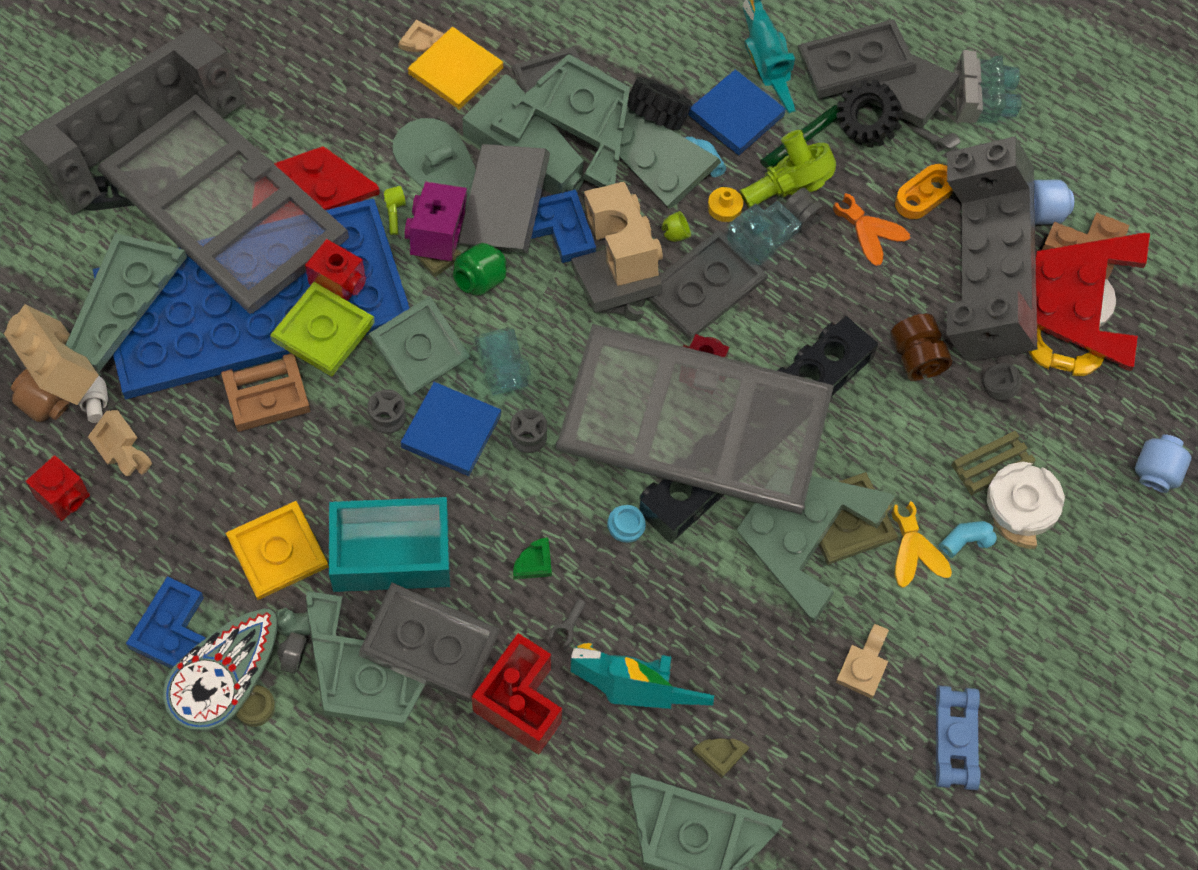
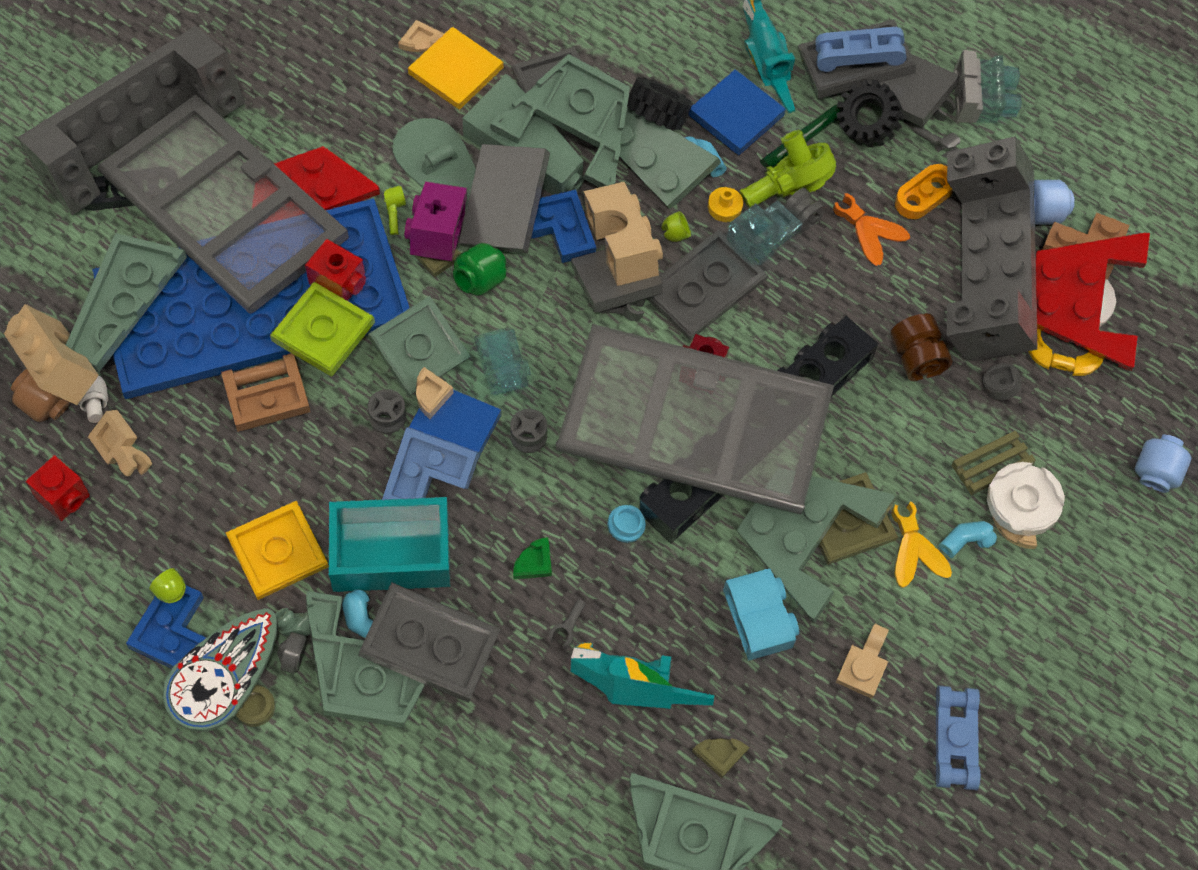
red brick [472,633,562,755] -> none
none -> lime hinge [149,568,185,603]
none -> medium azure arm [342,589,374,638]
none -> medium blue plate [382,427,480,500]
none -> tan tile [416,367,454,419]
none -> medium azure brick [723,568,799,661]
none -> medium blue plate [815,27,906,72]

